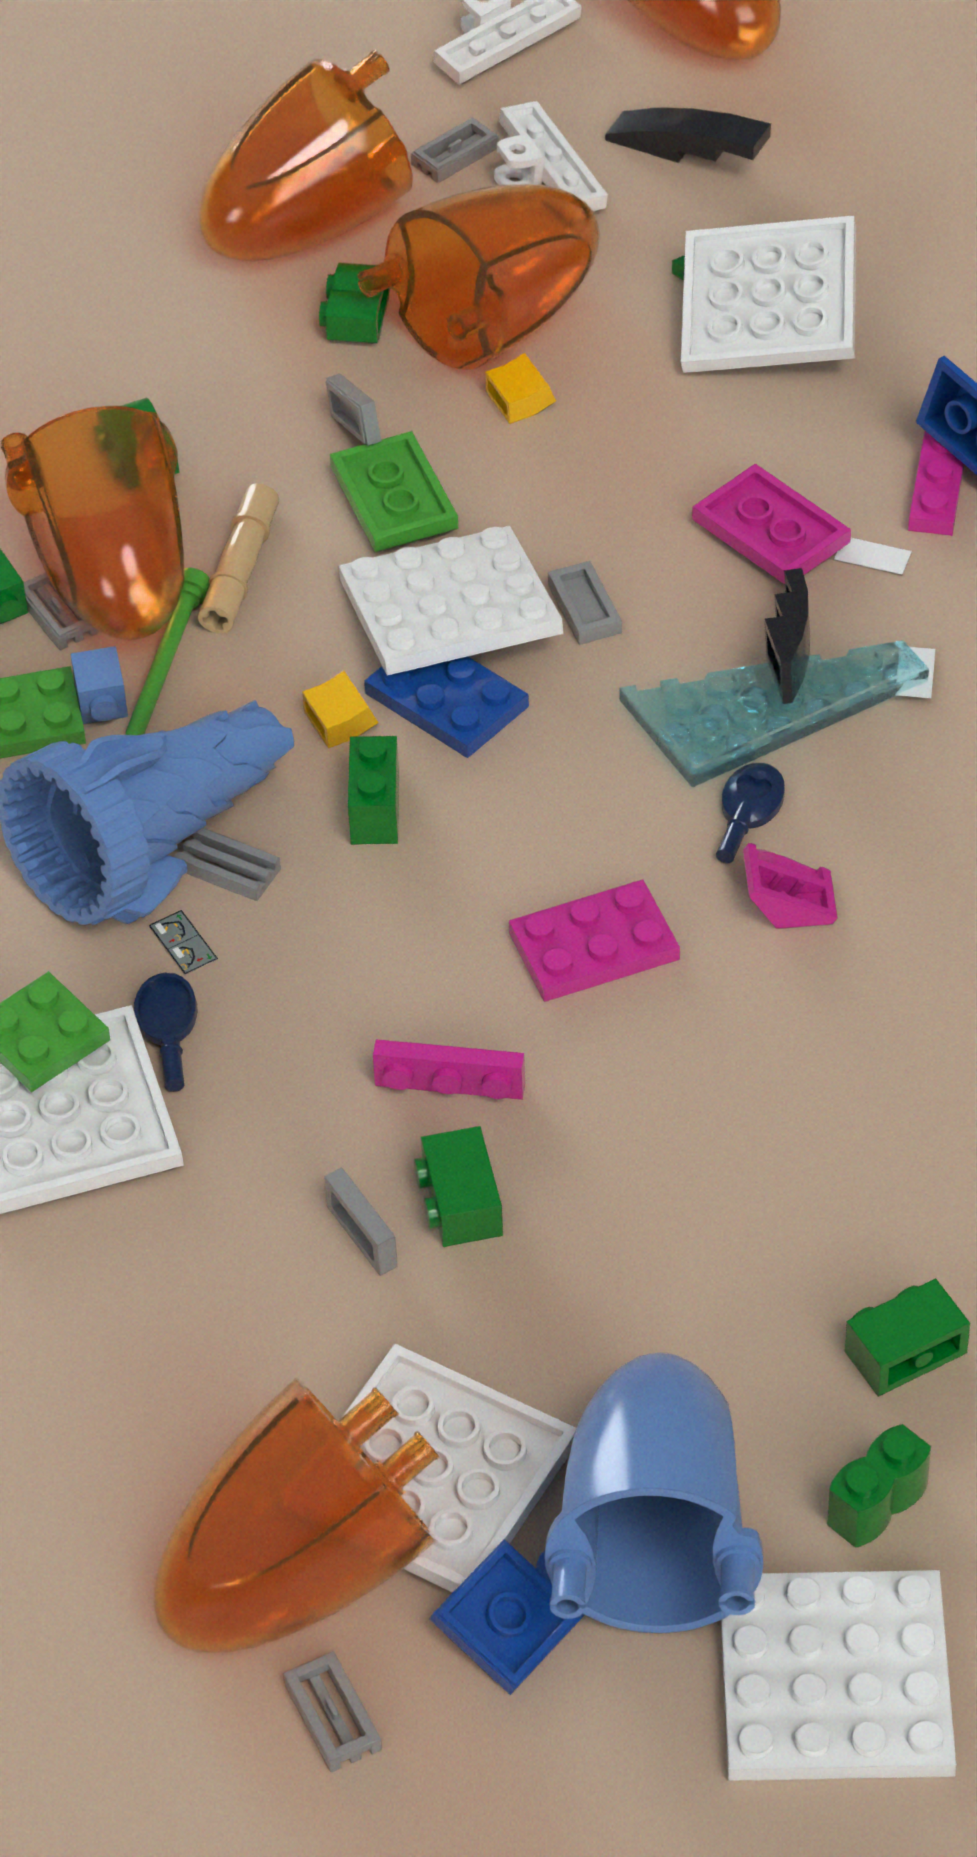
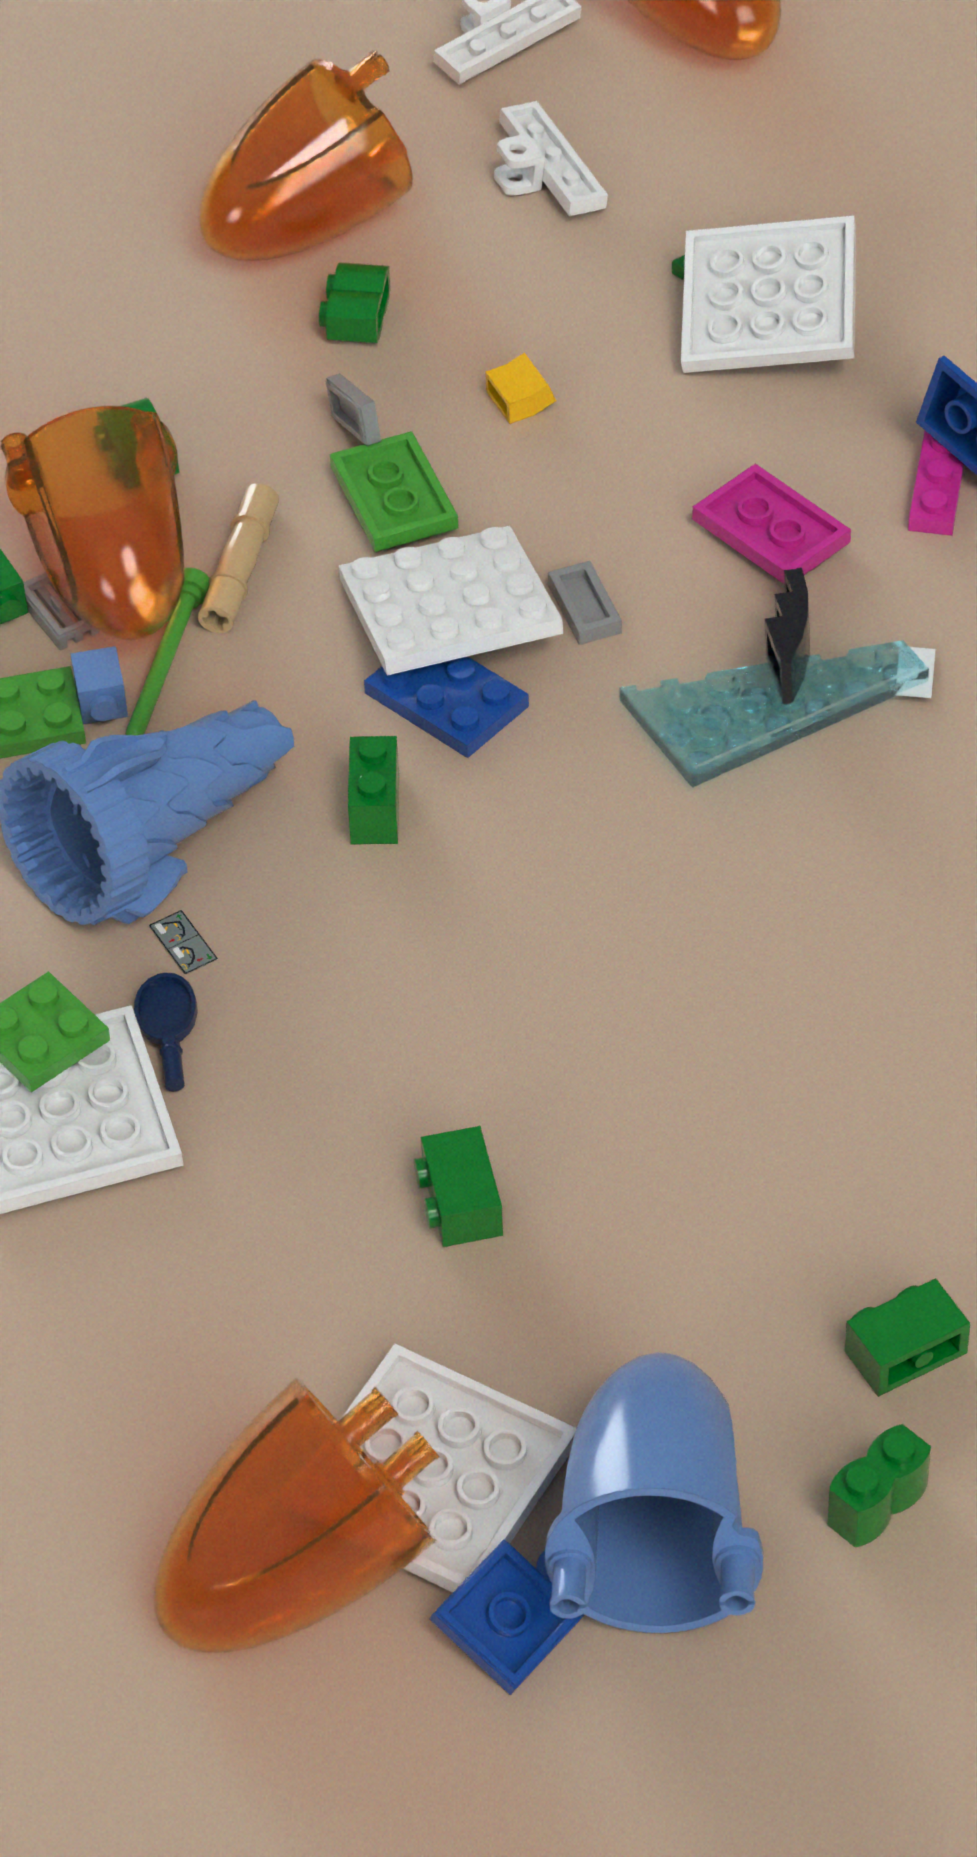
light grey tile [174,828,281,901] -> none
light grey tile [283,1651,382,1772] -> none
yellow piece [302,670,379,749] -> none
light grey tile [324,1167,398,1276] -> none
clear orange windscreen [357,184,600,370] -> none
dark pink plate [373,1039,525,1100] -> none
light grey tile [411,117,499,183] -> none
dark pink plate [509,879,680,1002] -> none
black slope [605,107,771,163] -> none
dark blue piece [716,763,785,863] -> none
white plate [721,1570,956,1781] -> none
dark pink slope [743,843,838,929] -> none
white sticker [834,538,912,575] -> none

